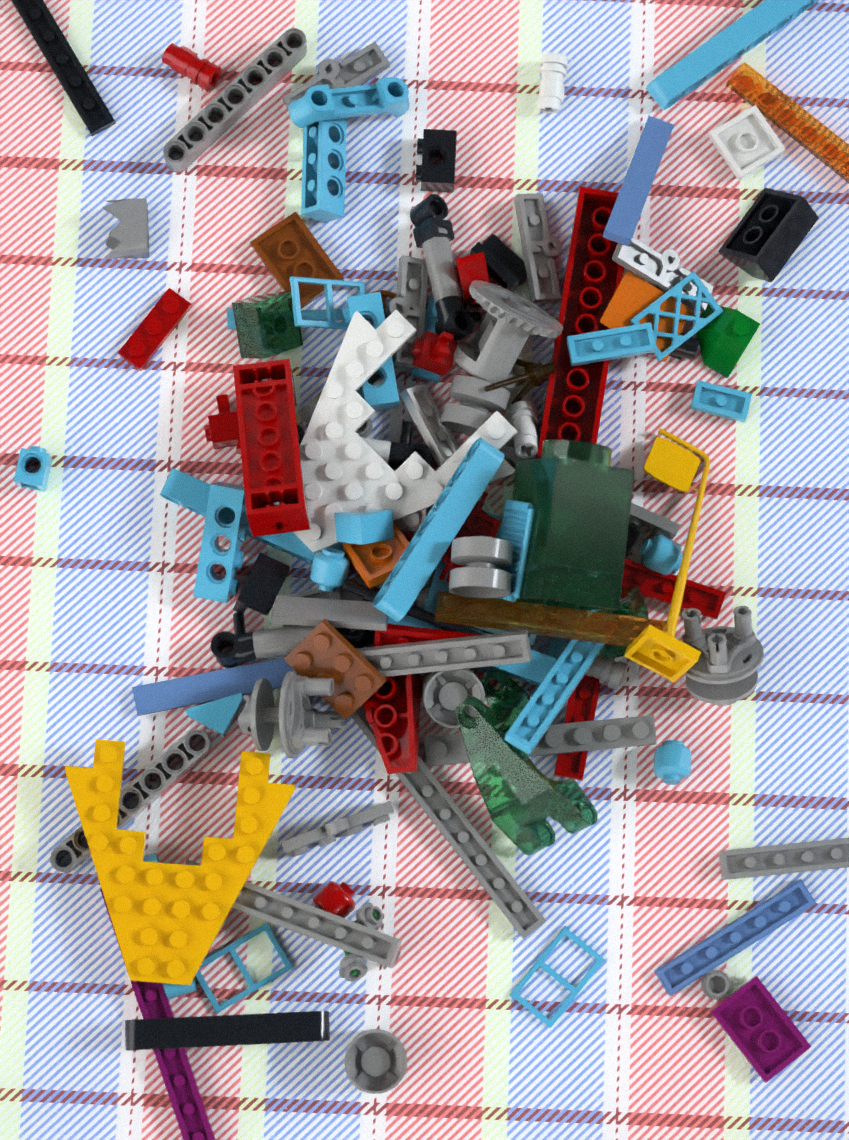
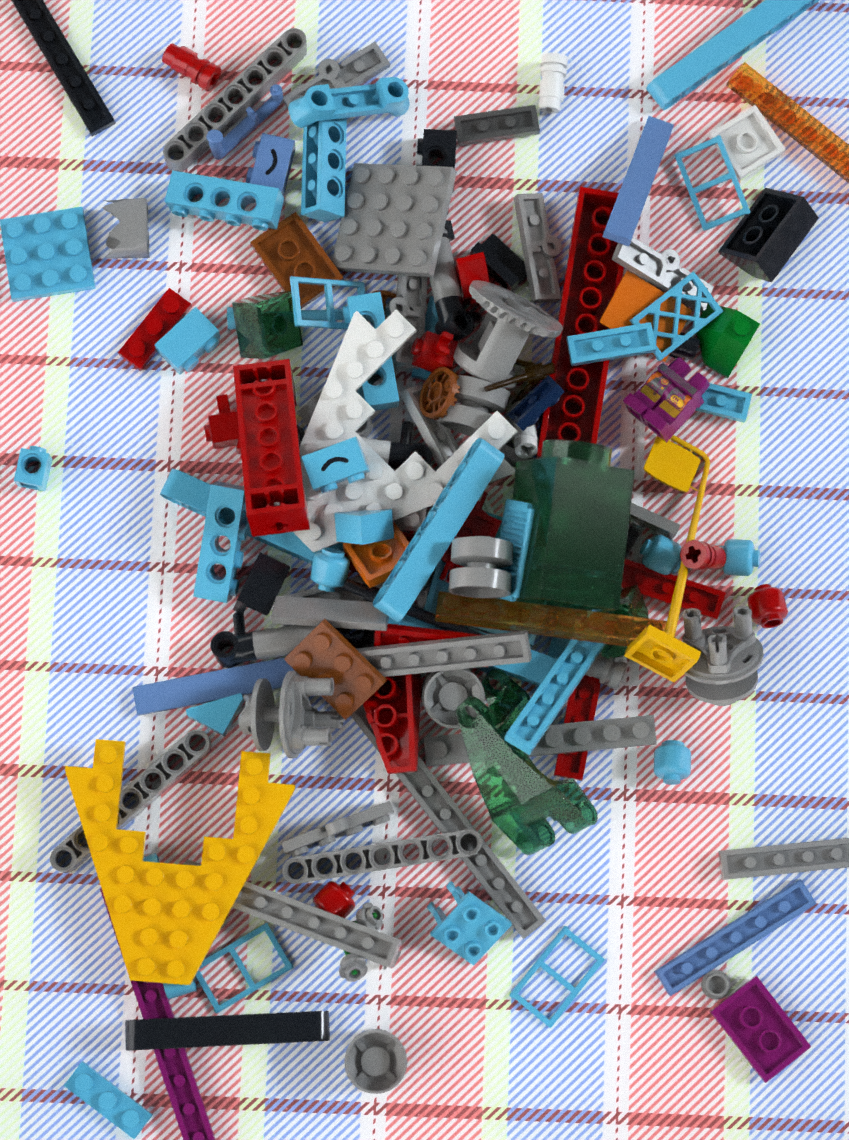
none -> medium azure plate [0,206,96,302]
none -> medium azure plate [64,1061,153,1139]
none -> medium azure brick [155,307,221,375]
none -> medium azure brick [164,170,284,231]
none -> medium blue piece [206,84,283,160]
none -> medium blue brick [246,133,296,197]
none -> light grey beam [282,829,483,884]
none -> medium azure brick [301,437,370,494]
none -> light grey plate [332,163,457,277]
none -> dark orange wheel [419,367,460,420]
none -> medium azure plate [427,881,512,966]
none -> dark grey plate [454,104,540,146]
none -> dark blue plate [507,375,565,431]
none -> magenta hips [622,357,710,443]
none -> medium azure window [674,135,750,231]
none -> red axle [680,540,726,570]
none -> medium azure head [719,539,760,576]
none -> red head [747,584,788,629]

